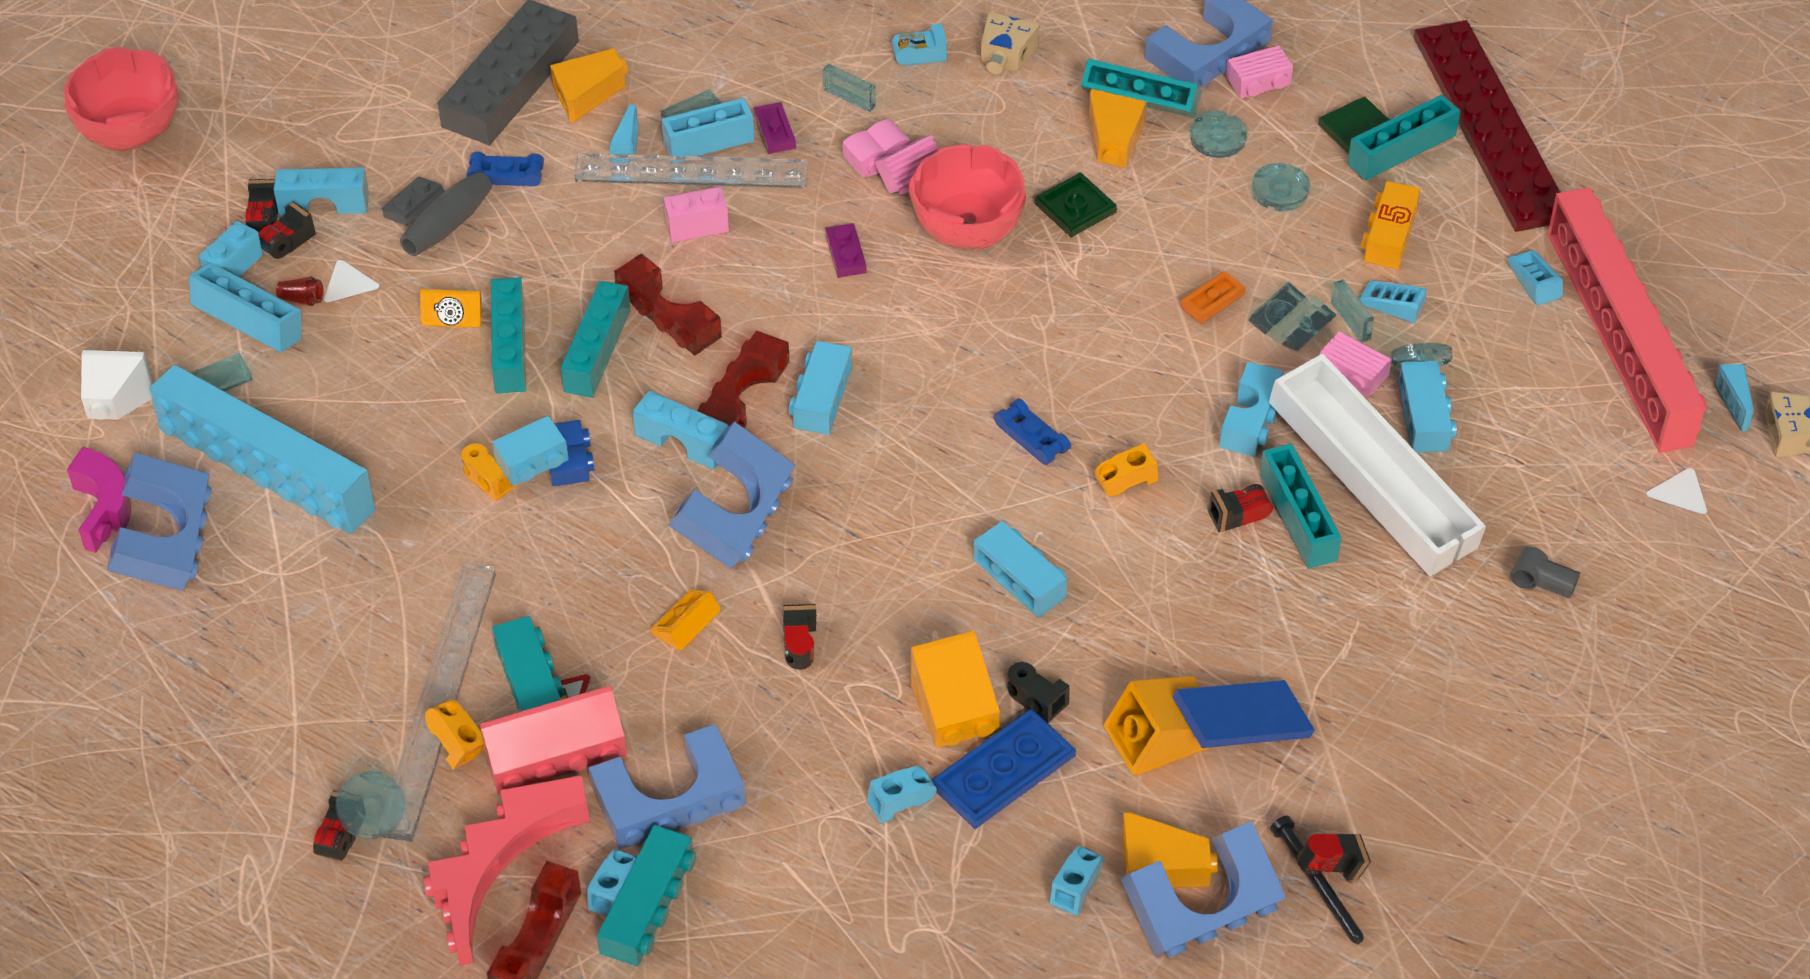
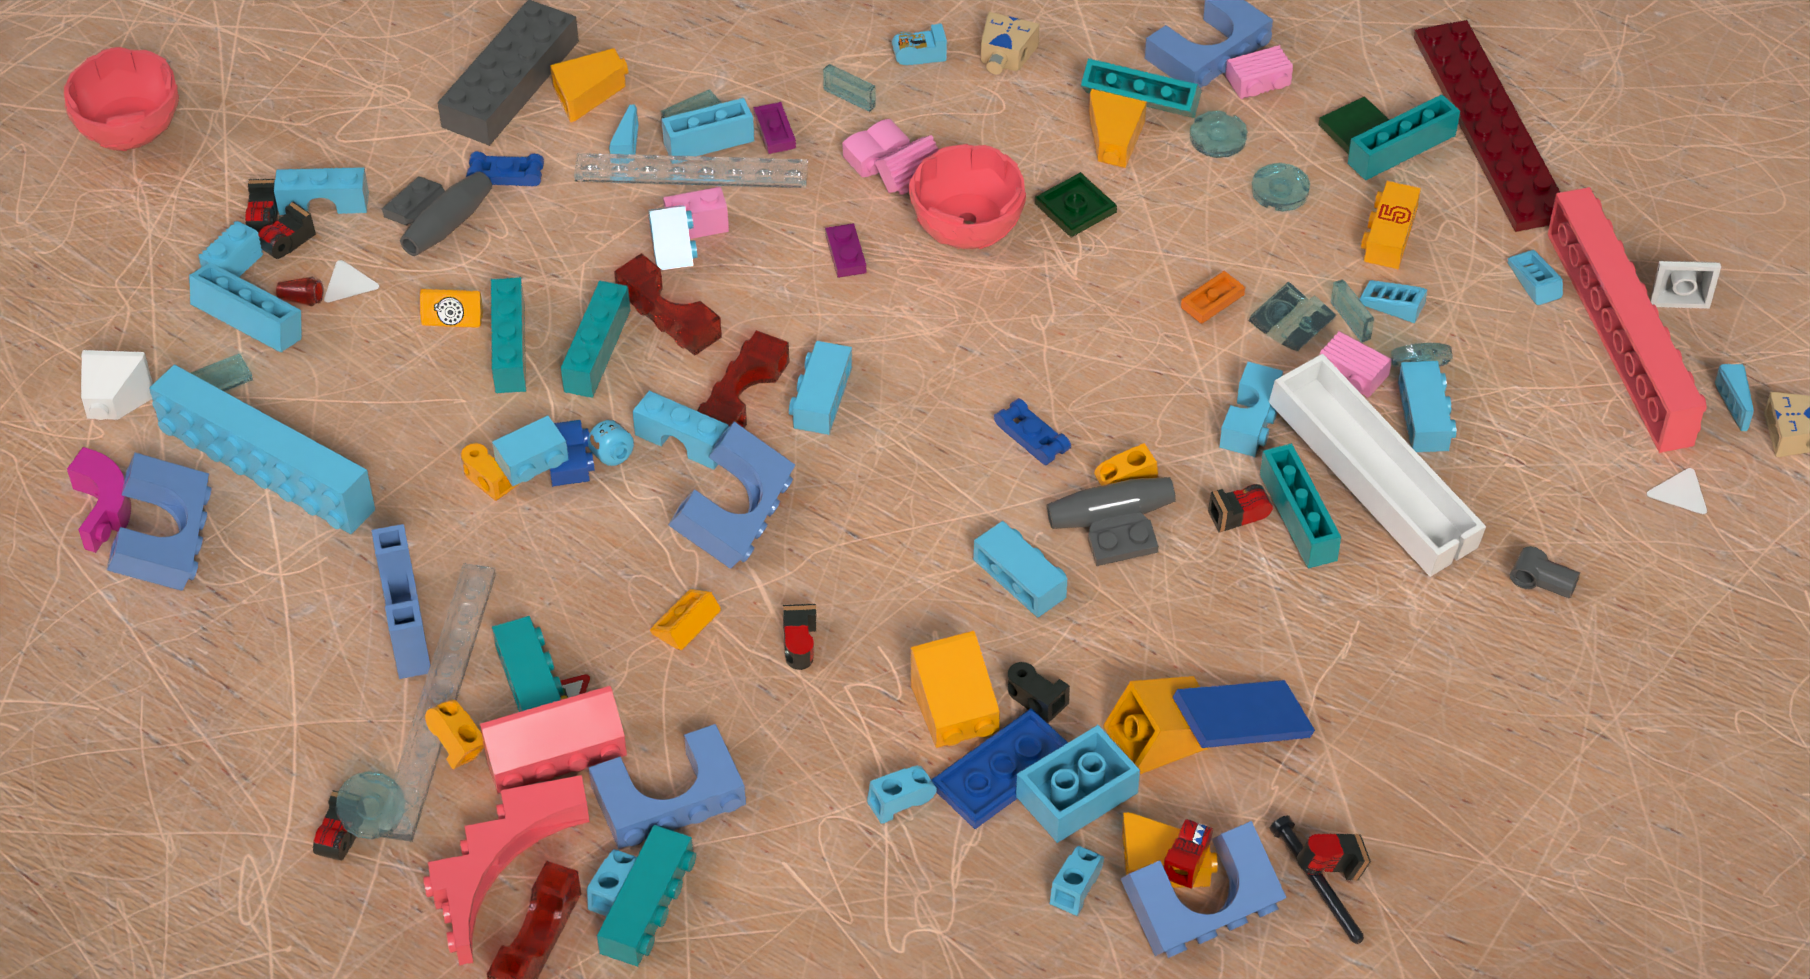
none -> medium blue arch [371,524,432,679]
none -> medium azure head [588,420,634,466]
none -> brick [648,205,698,271]
none -> medium azure brick [1016,725,1140,843]
none -> dark grey plate [1046,477,1176,566]
none -> red leg [1164,819,1213,889]
none -> white slope [1650,261,1721,309]

